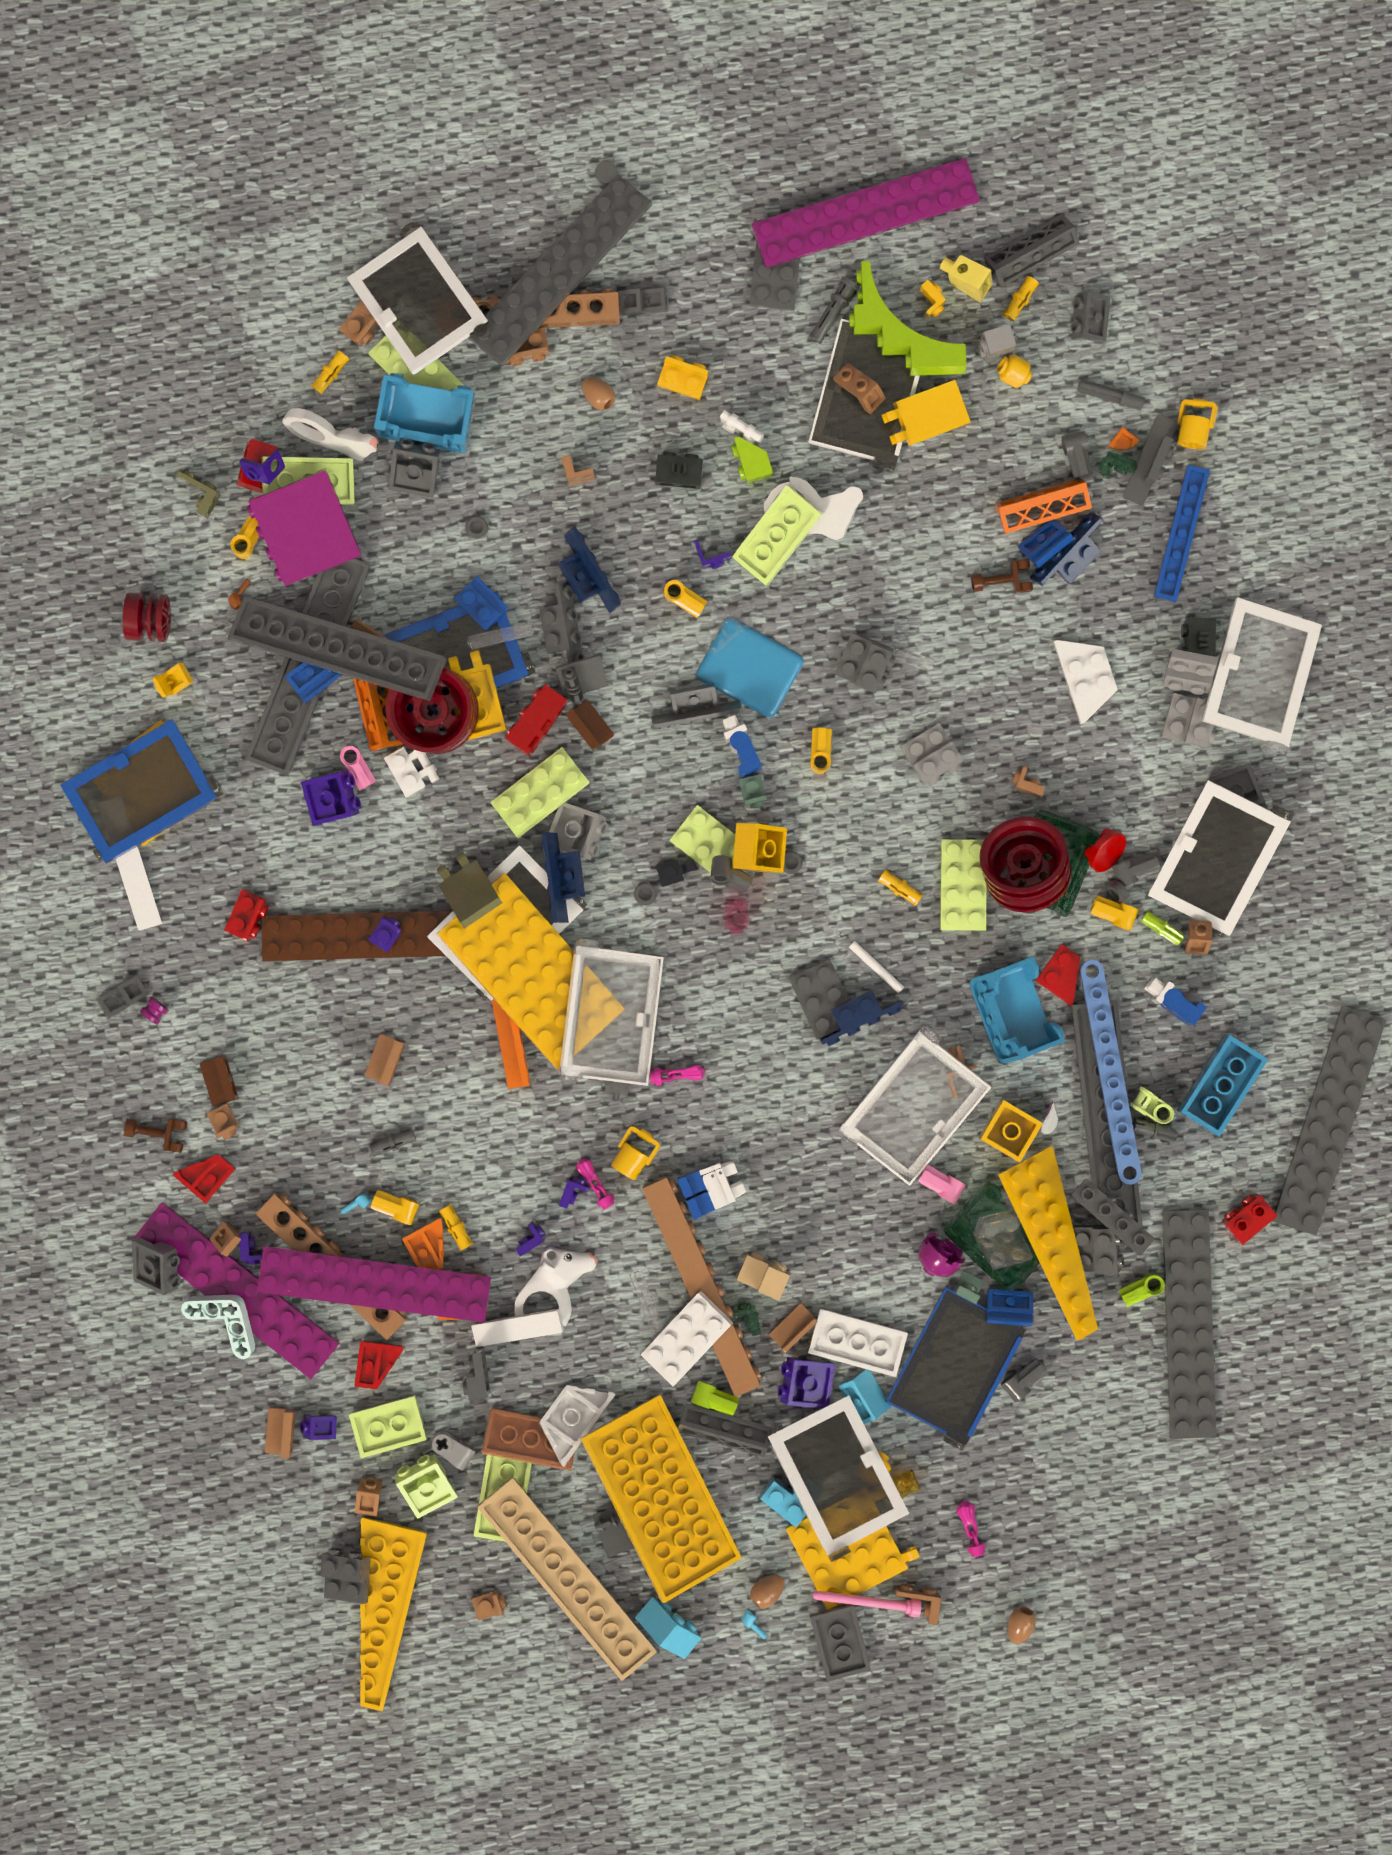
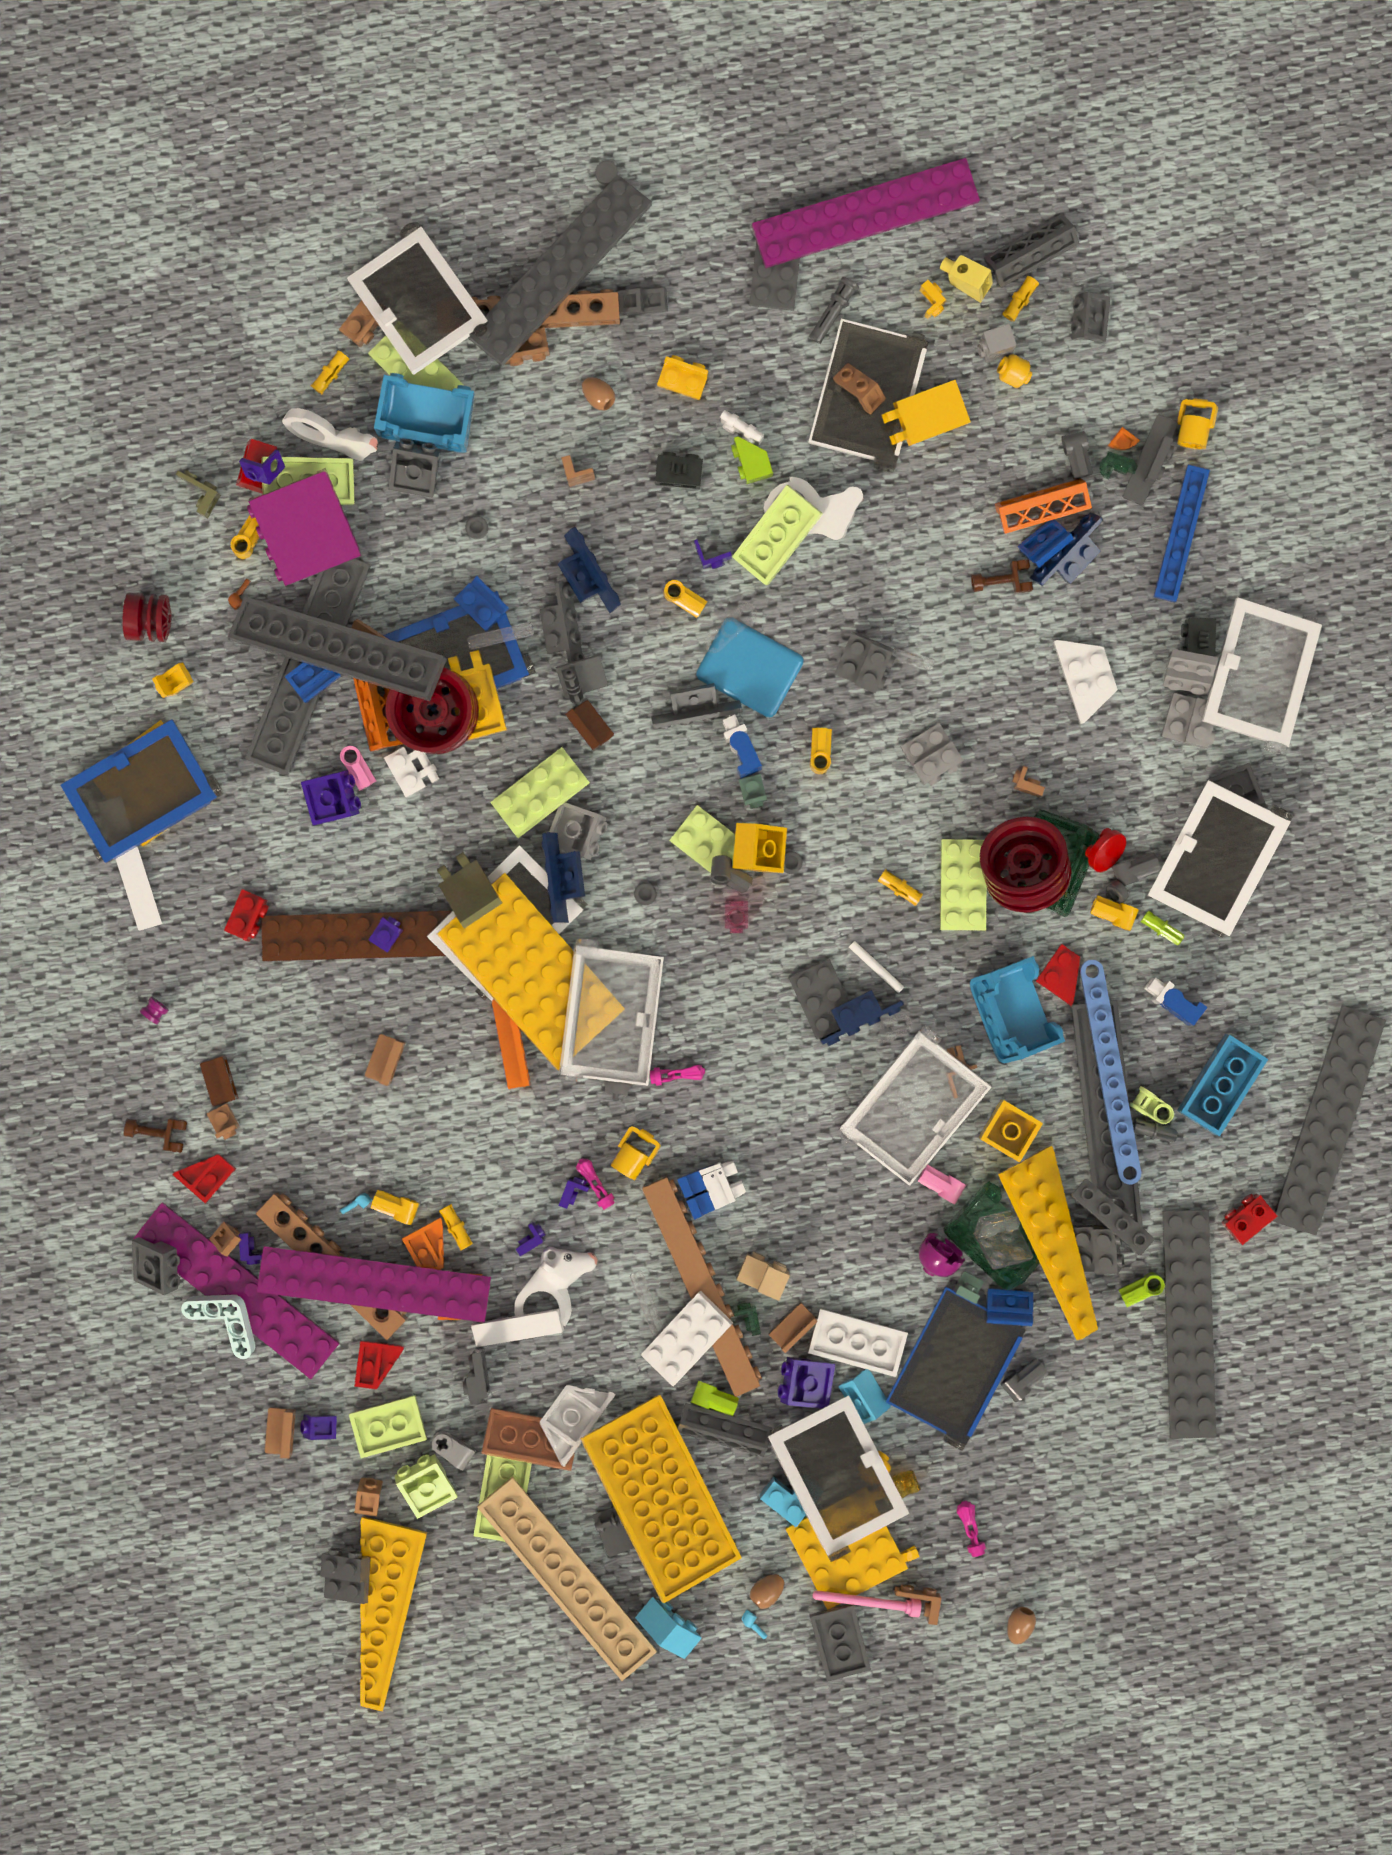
dark grey slope [96,975,149,1019] -> none
dark grey pin [369,1128,416,1157] -> none
medium nougat bracket [471,1589,507,1621] -> none
red wedge [505,684,569,757] -> none
black plate [656,859,698,887] -> none
lime arch [849,261,967,376] -> none
white sticker [1041,1100,1058,1134] -> none
dark grey axle [1077,379,1145,411] -> none
medium nougat bracket [1185,920,1213,955] -> none

